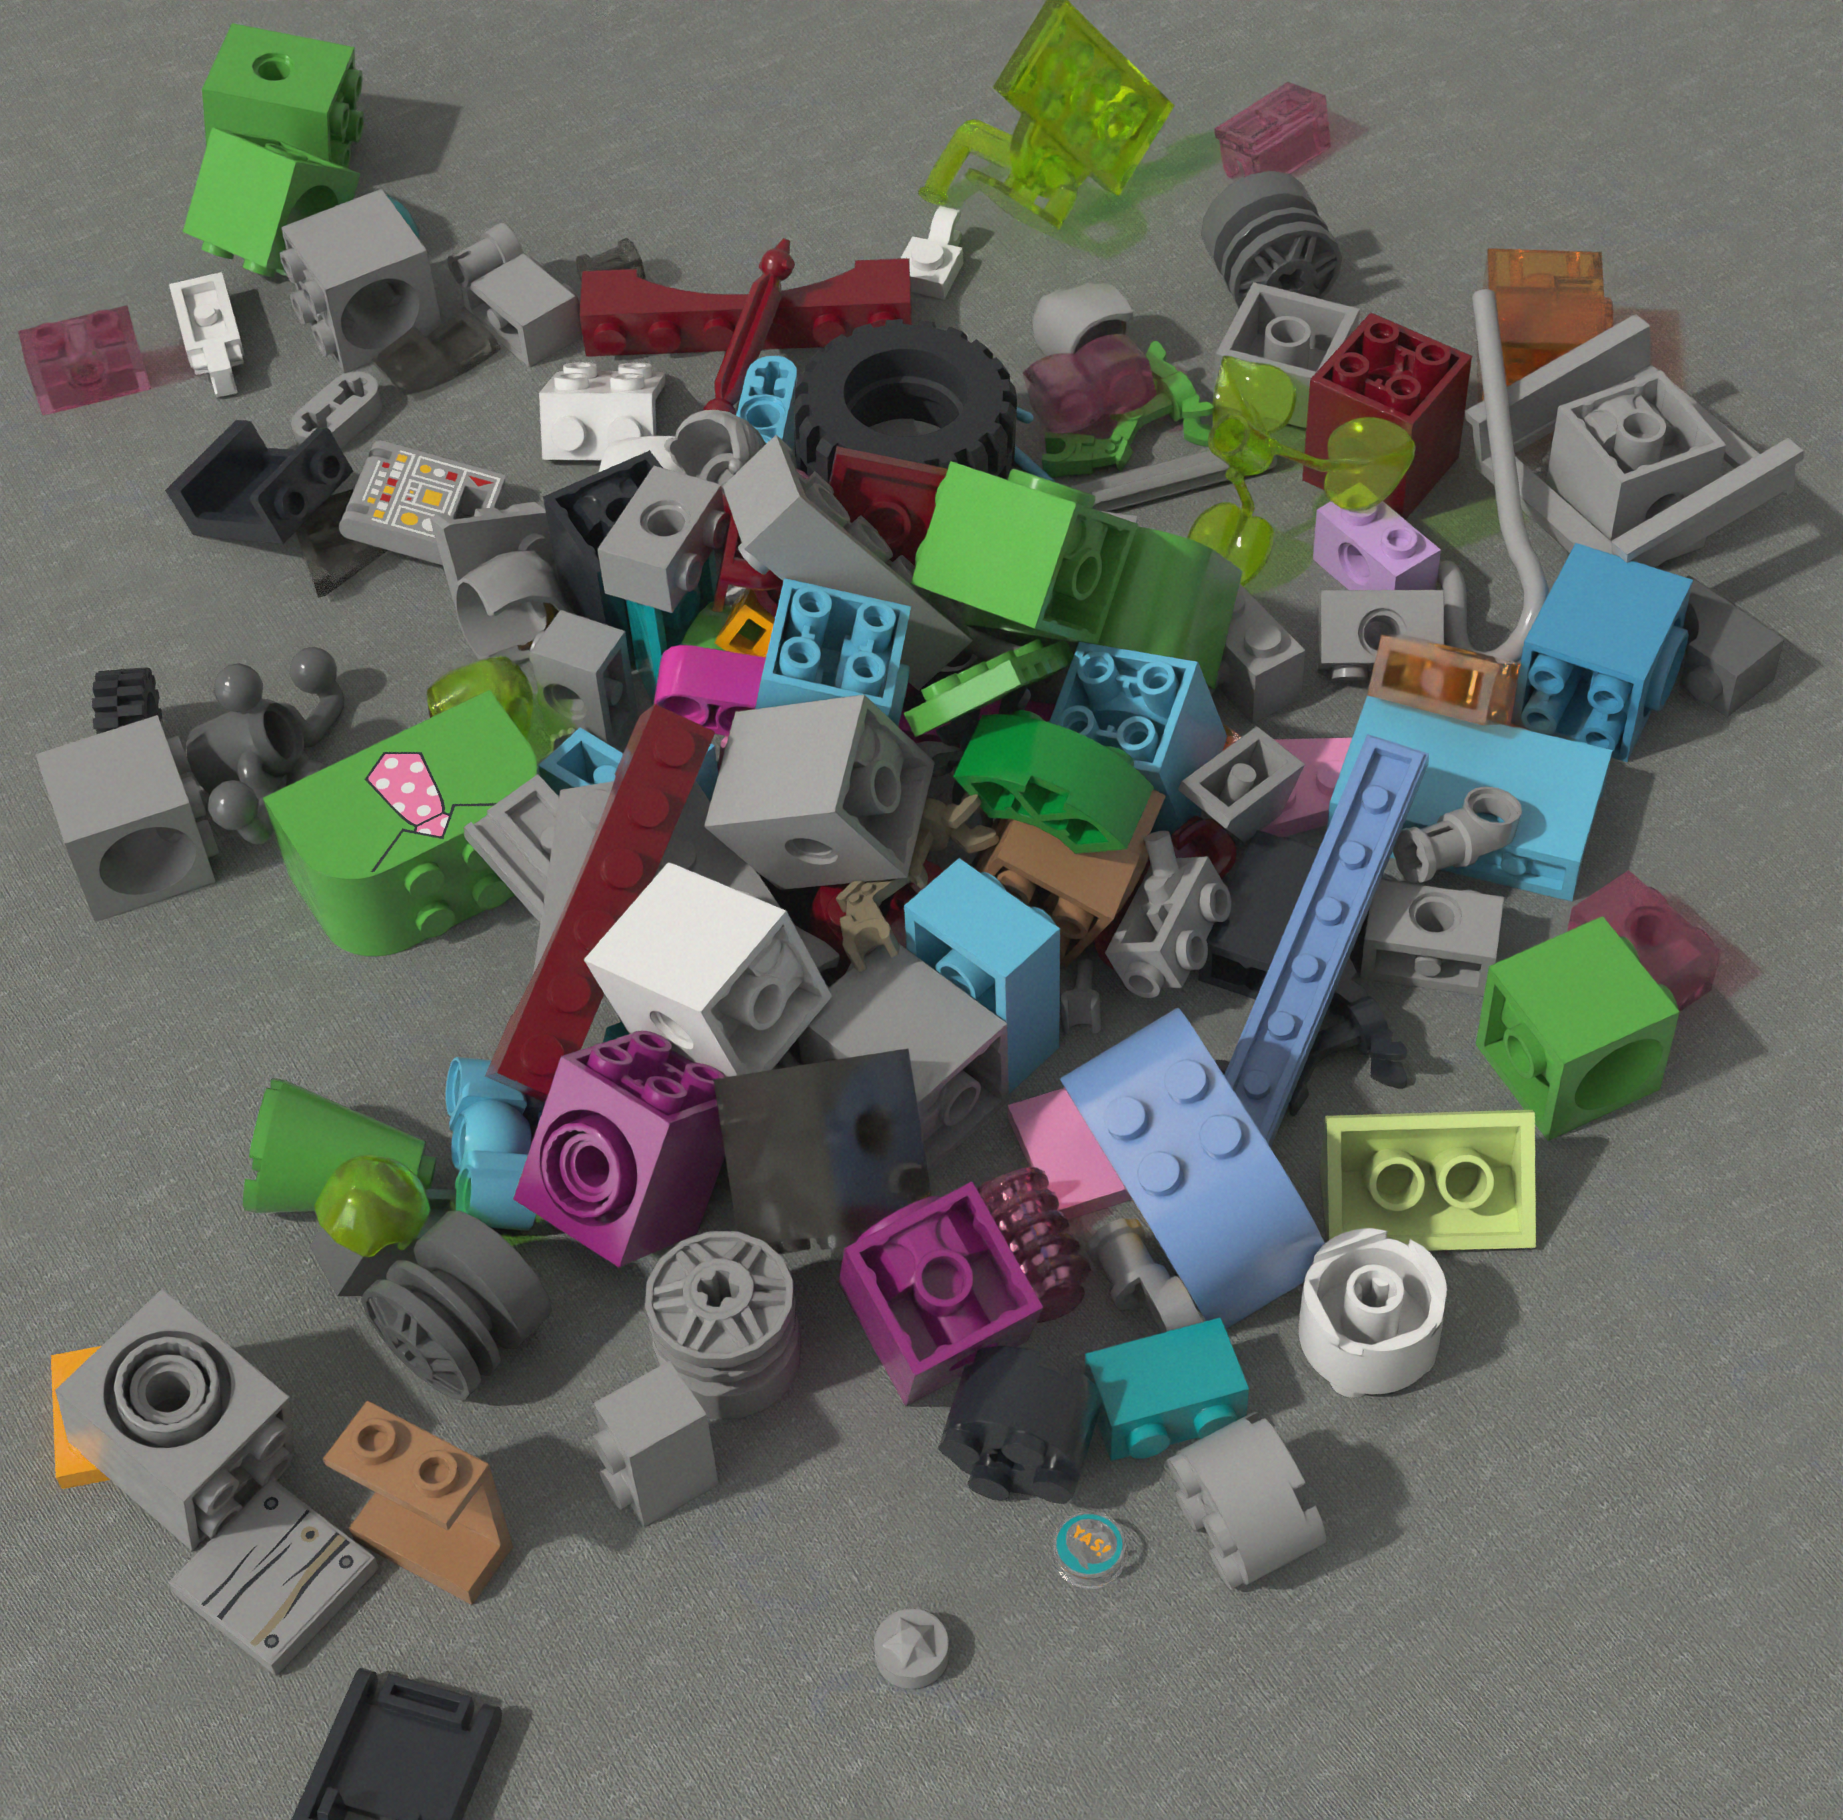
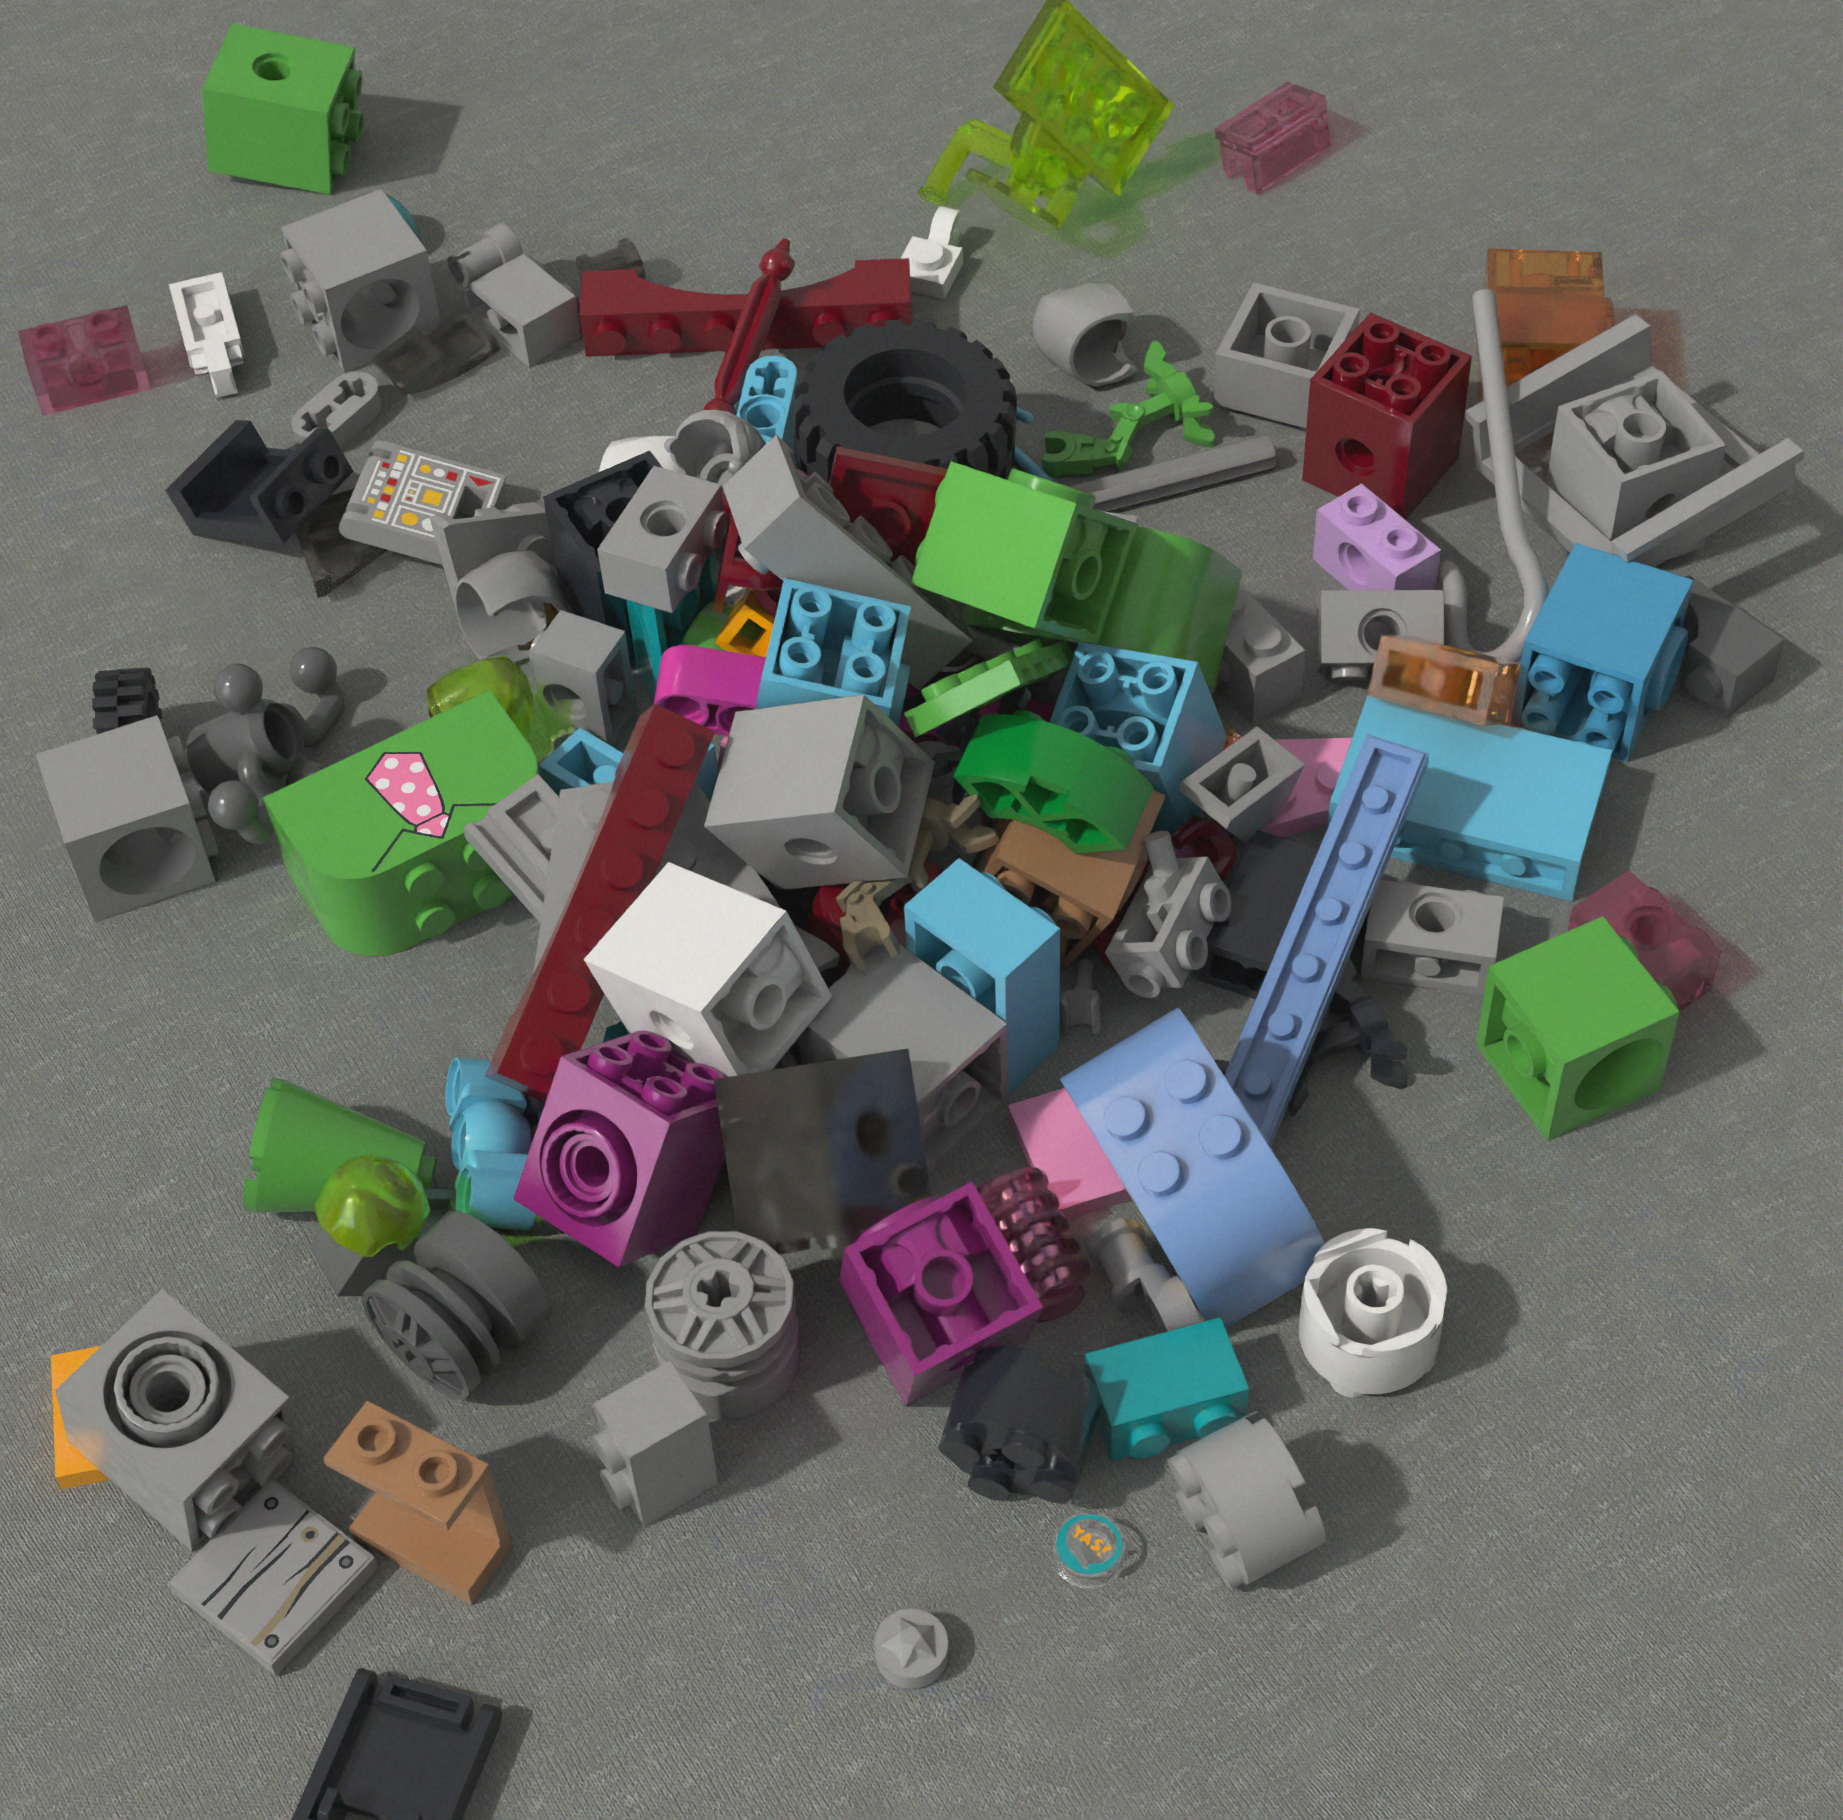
bright green brick [183,127,360,277] -> none
white bracket [539,362,666,460] -> none
clear pink brick [1023,334,1157,433] -> none
clear neon green plant [1187,355,1416,586] -> none
dark grey wheel [1201,171,1342,308] -> none
yellowish green slope [1319,1110,1536,1251] -> none
light grey connector [1393,787,1522,883] -> none

